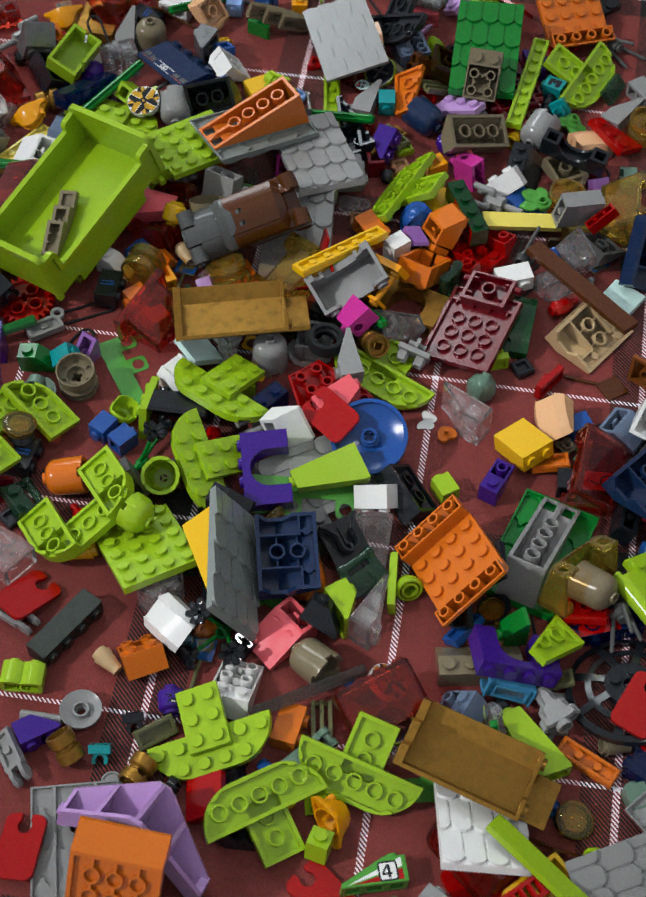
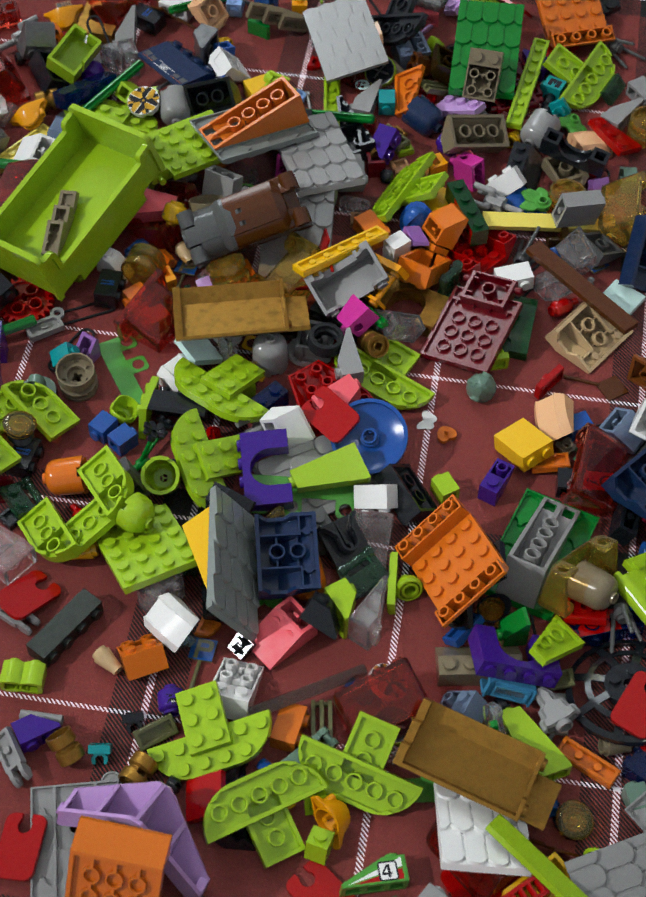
green slope [17,343,55,372] -> none
light grey dish [59,689,102,729] -> none
dark tan cylinder [136,16,168,53] -> none
black plant [175,598,246,671] -> none
dark tan cylinder [289,637,343,690] -> none
light grey hips [397,337,431,371] -> none
clear slope [441,381,493,446] -> none
black tile [509,357,535,380] -> none
red piece [584,203,620,235] -> none

